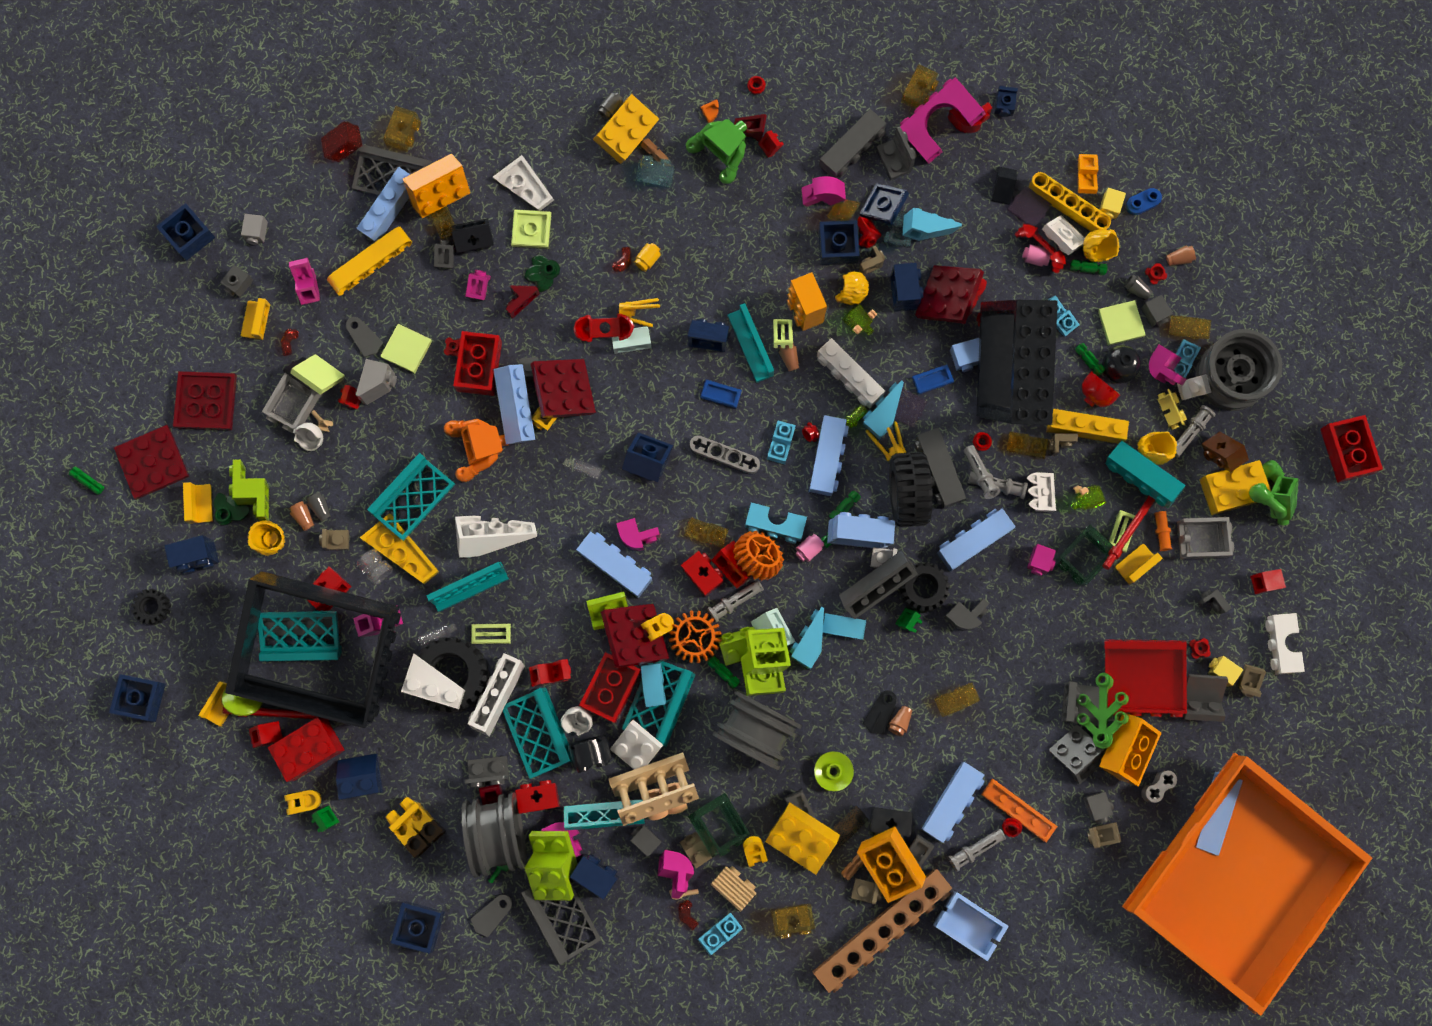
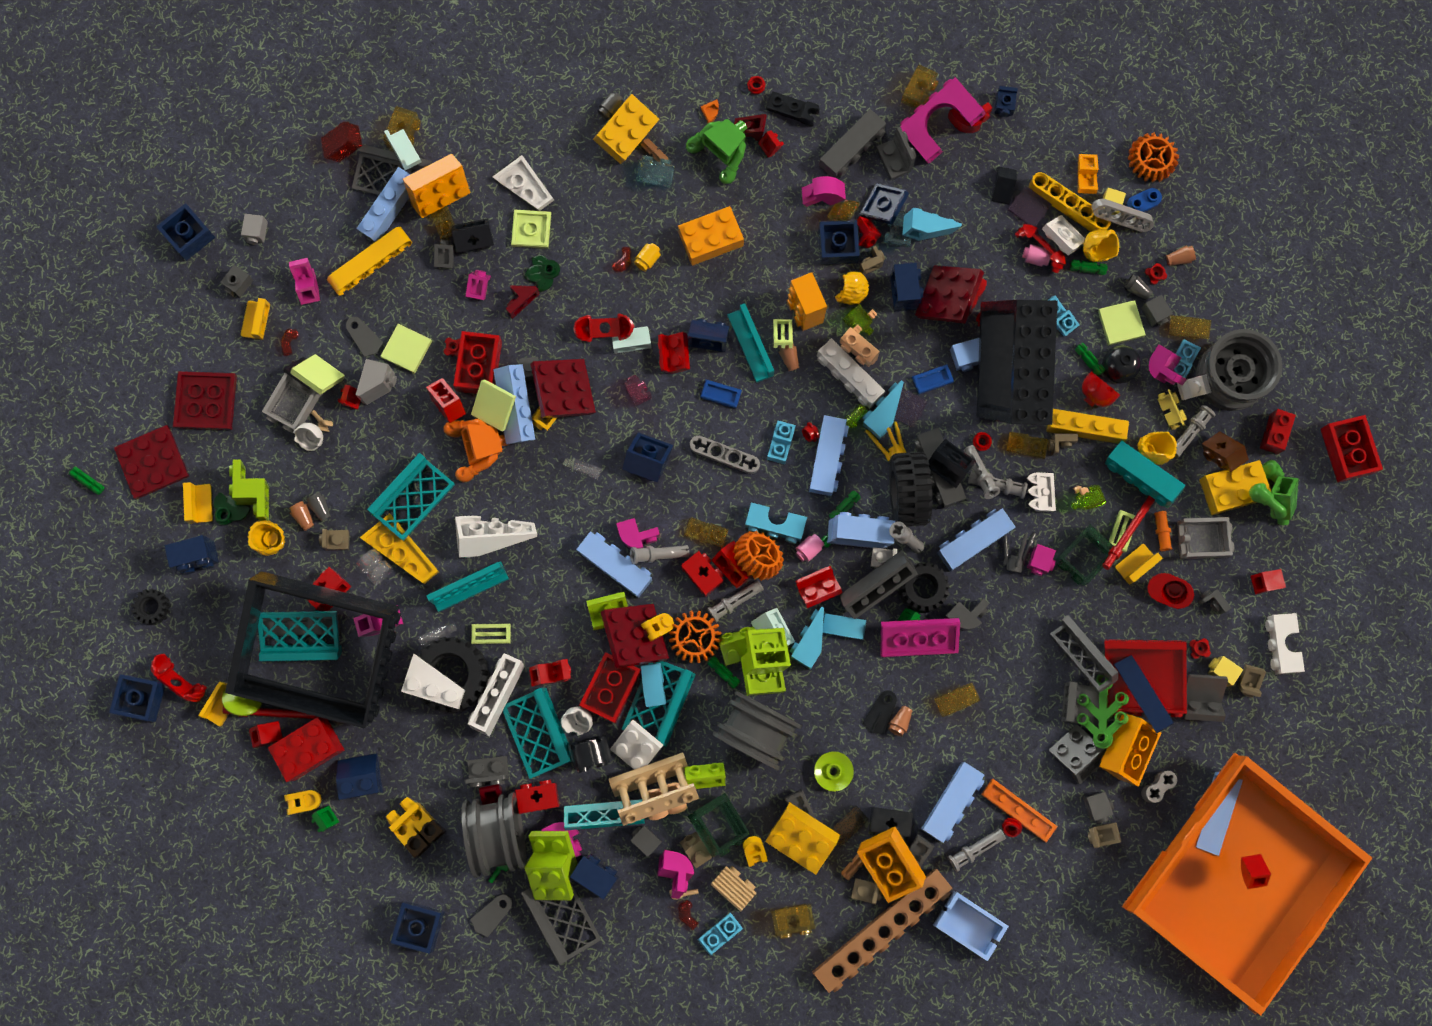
yellow plant [619,298,660,327] -> none
none -> red piece [151,654,207,702]
none -> light aqua panel [384,129,421,170]
none -> red brick [426,378,466,423]
none -> yellowish green tile [471,380,516,431]
none -> clear pink brick [624,375,652,407]
none -> light grey pin [630,545,689,564]
none -> red bracket [658,332,690,374]
none -> light orange brick [678,206,744,265]
none -> lime bracket [684,763,726,789]
none -> black plate [766,91,820,127]
none -> red bracket [795,566,842,608]
none -> light nougat plate [840,327,880,367]
none -> dark pink tile [880,618,960,657]
none -> light grey pin [889,521,924,553]
none -> black bracket [928,439,976,488]
none -> dark grey plant [1003,532,1036,573]
none -> dark grey fence [1050,615,1118,693]
none -> light grey beam [1092,198,1154,232]
none -> dark blue tile [1114,655,1174,734]
none -> orange gear [1128,132,1179,183]
none -> red piece [1147,573,1194,609]
none -> red brick [1241,854,1271,889]
none -> red brick [1260,409,1296,455]

